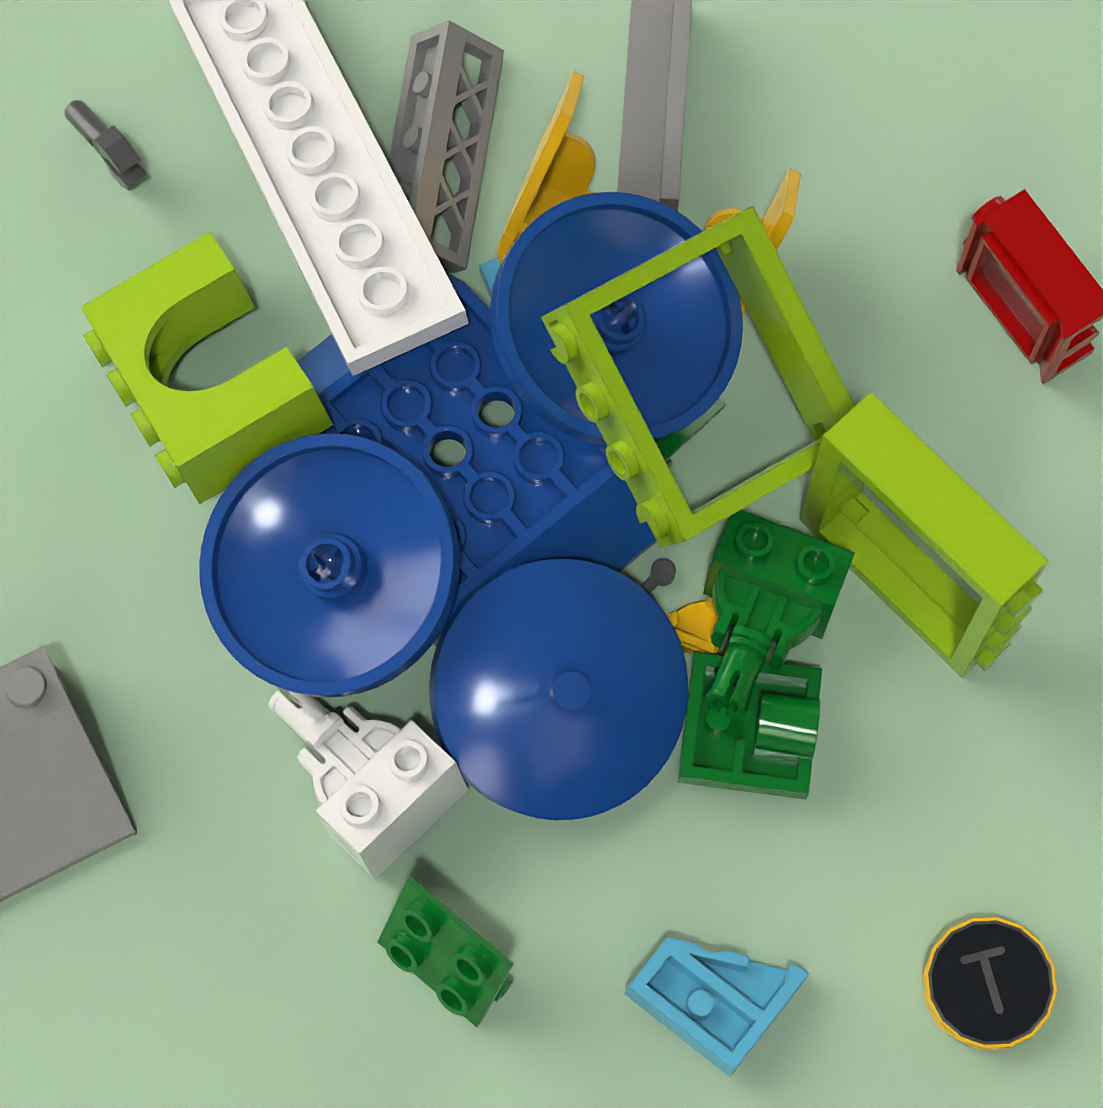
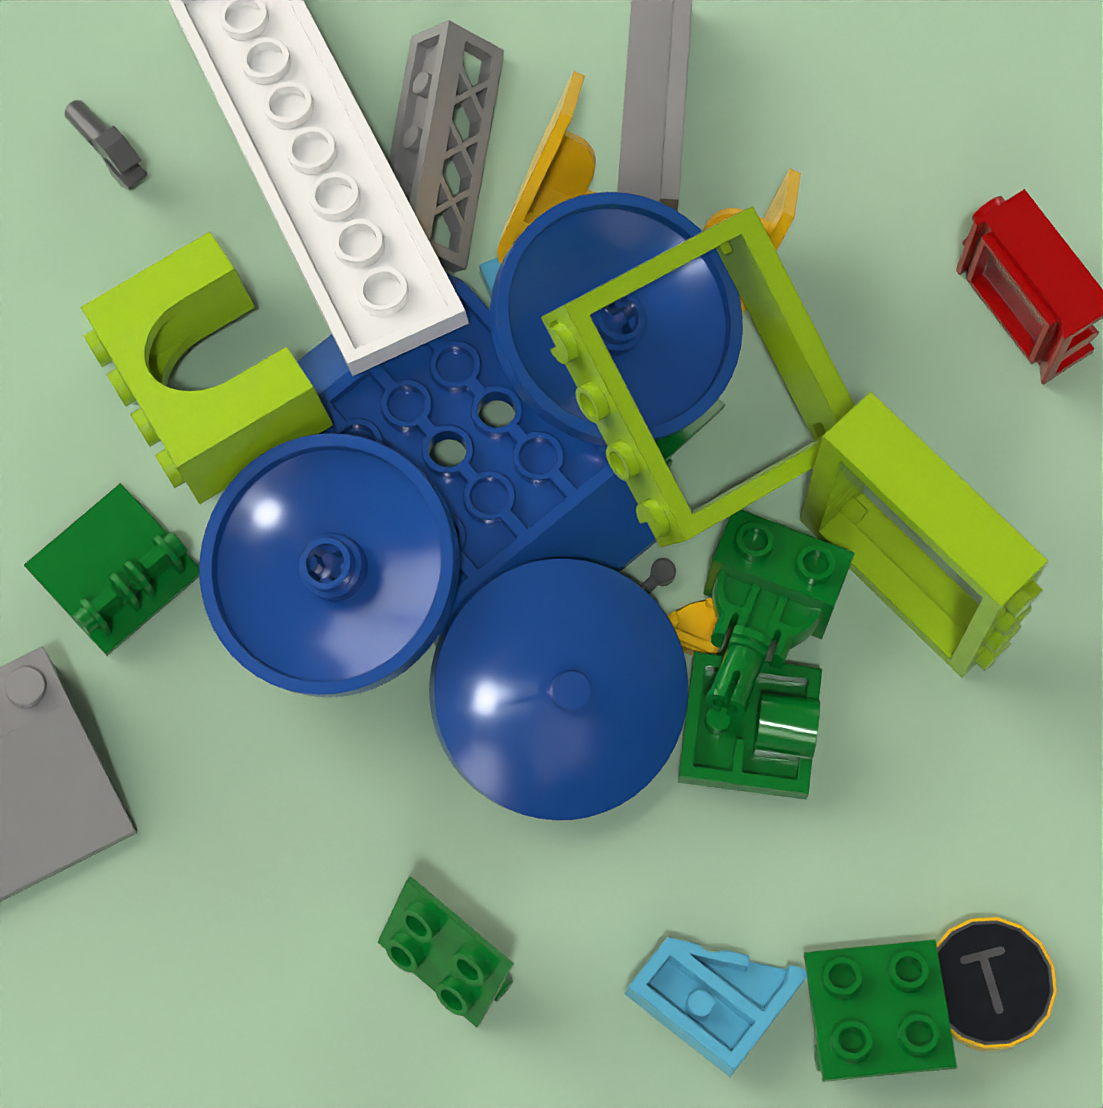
white brick [268,690,468,880] -> none
none -> green hinge [24,483,199,656]
none -> green hinge [804,939,957,1082]

